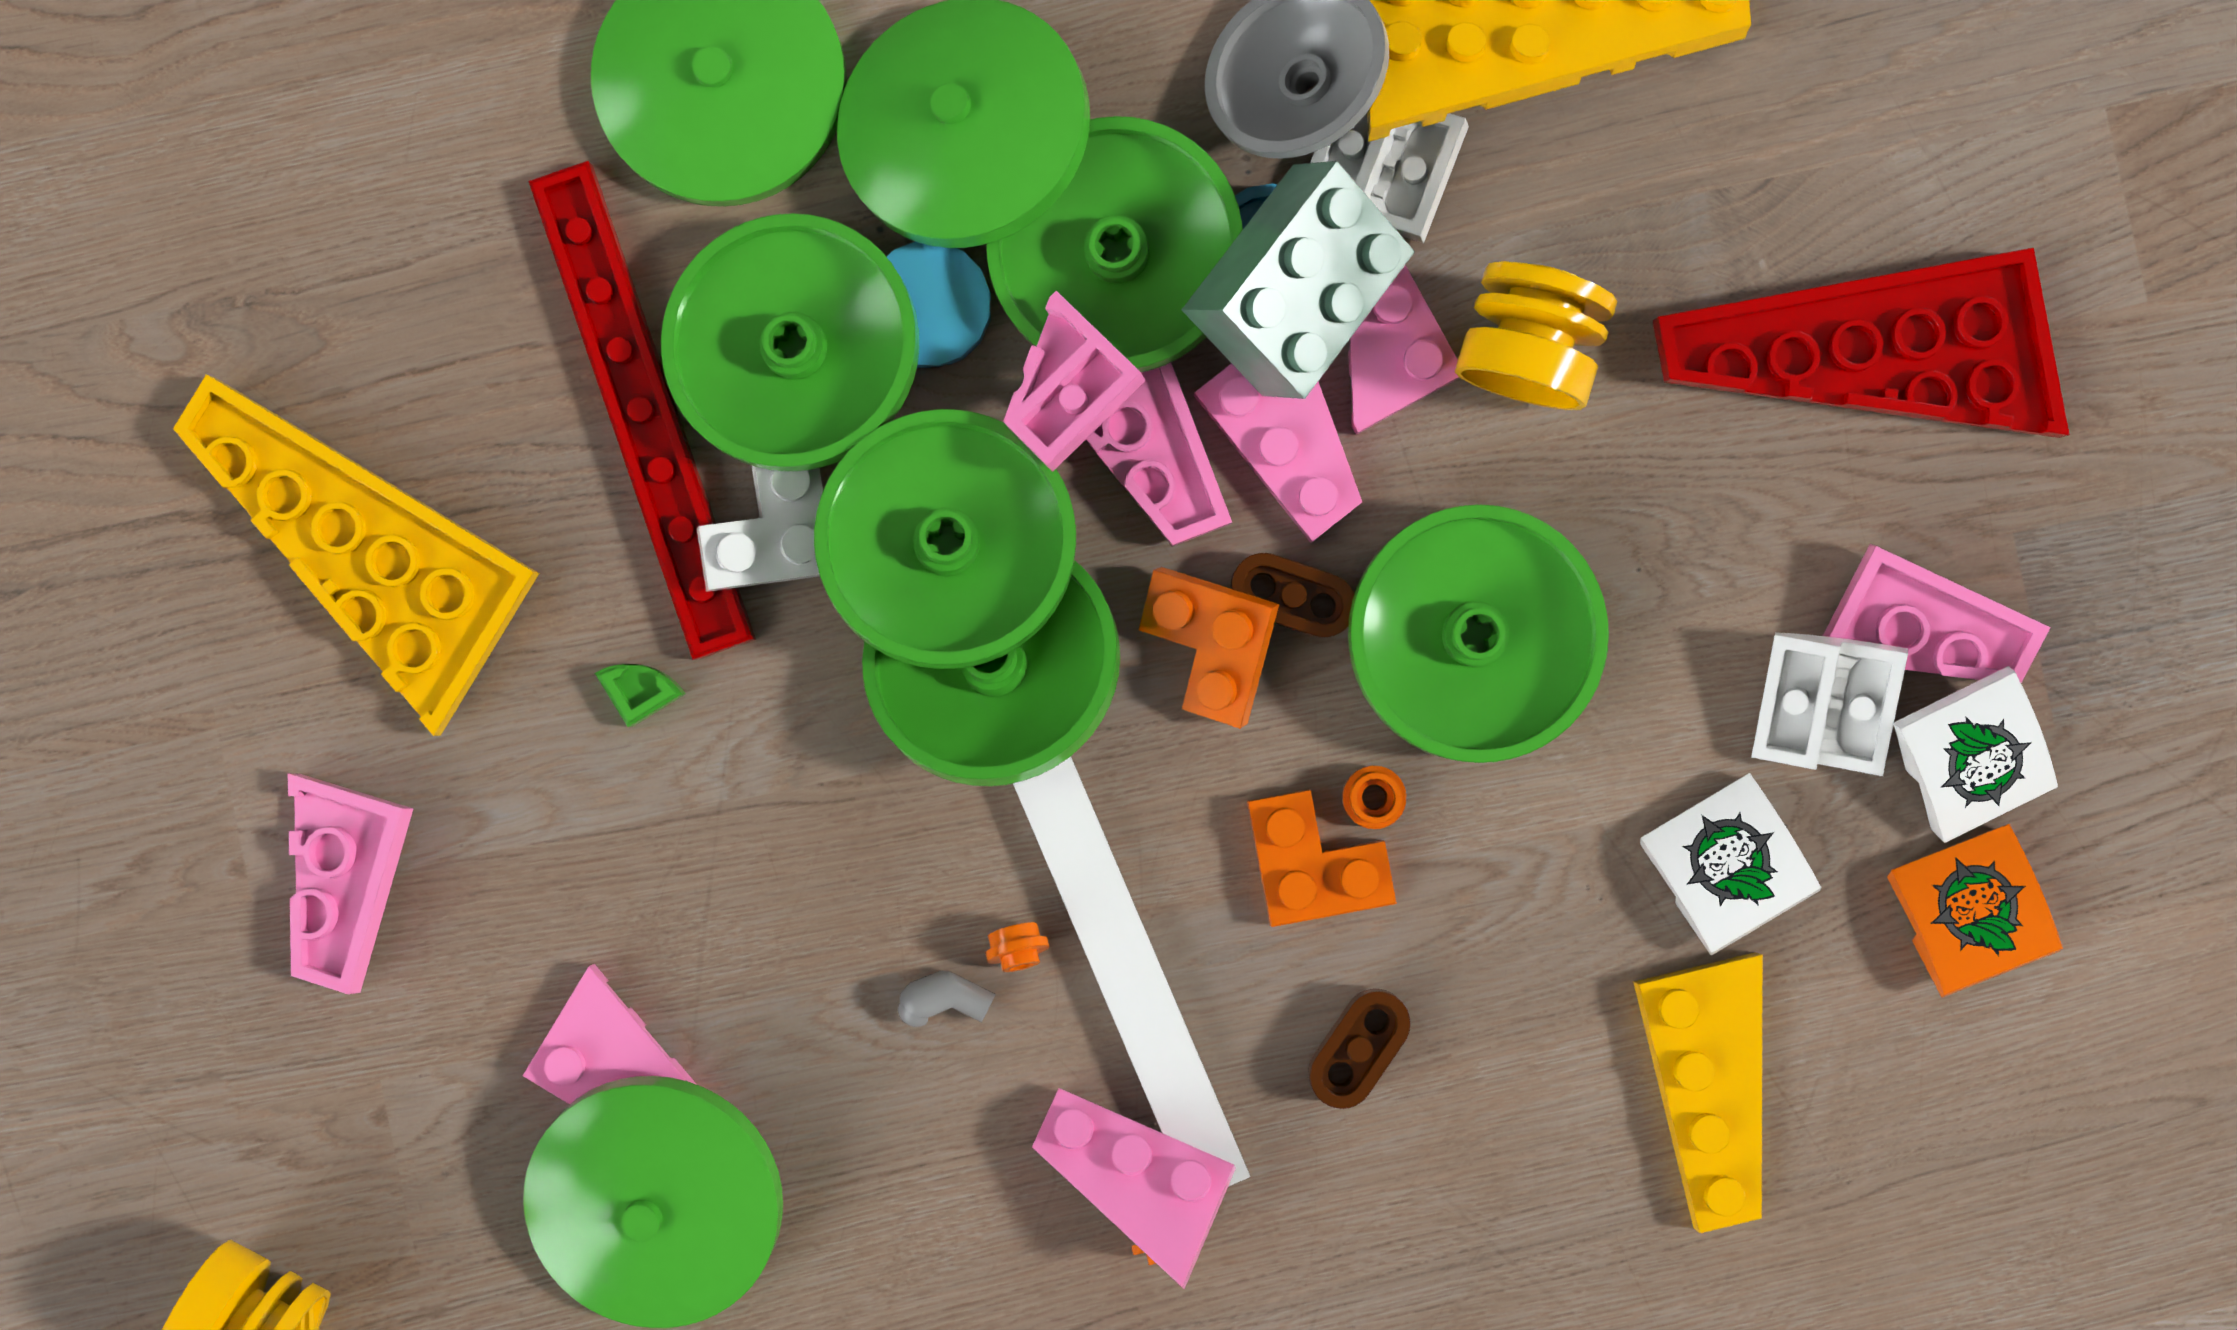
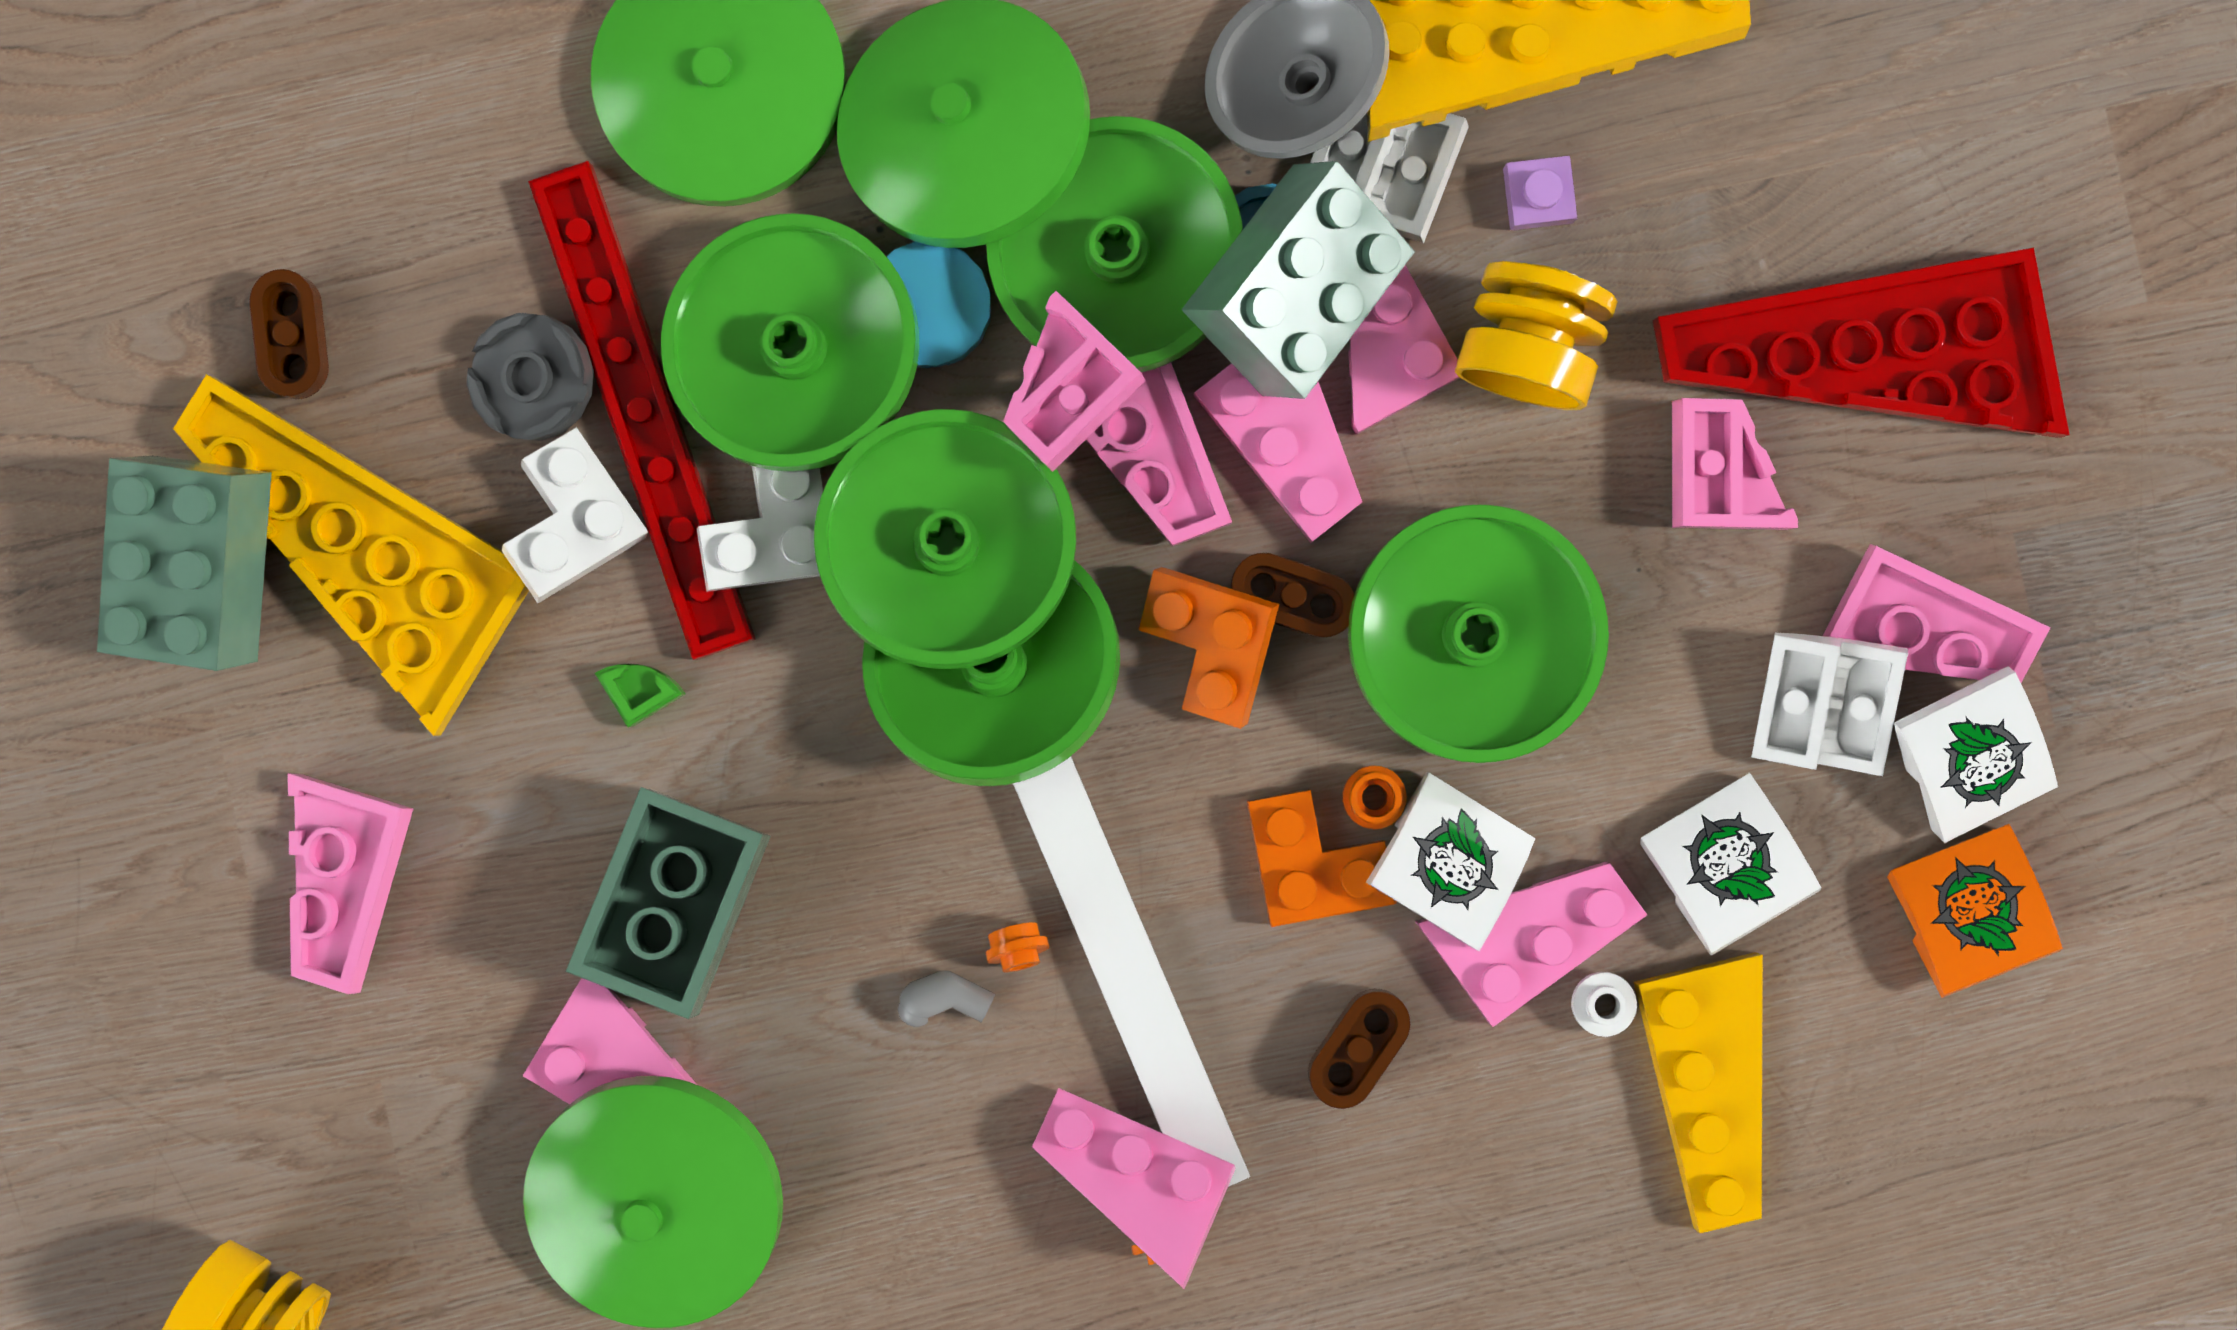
none -> sand green brick [97,455,272,671]
none -> reddish brown plate [250,269,329,399]
none -> dark grey tile [467,313,594,441]
none -> white plate [502,427,648,603]
none -> sand green brick [565,787,771,1019]
none -> white slope [1366,772,1535,951]
none -> bright pink wing [1415,862,1647,1027]
none -> lavender plate [1503,156,1577,231]
none -> white plate [1571,972,1637,1037]
none -> bright pink wing [1672,398,1798,530]

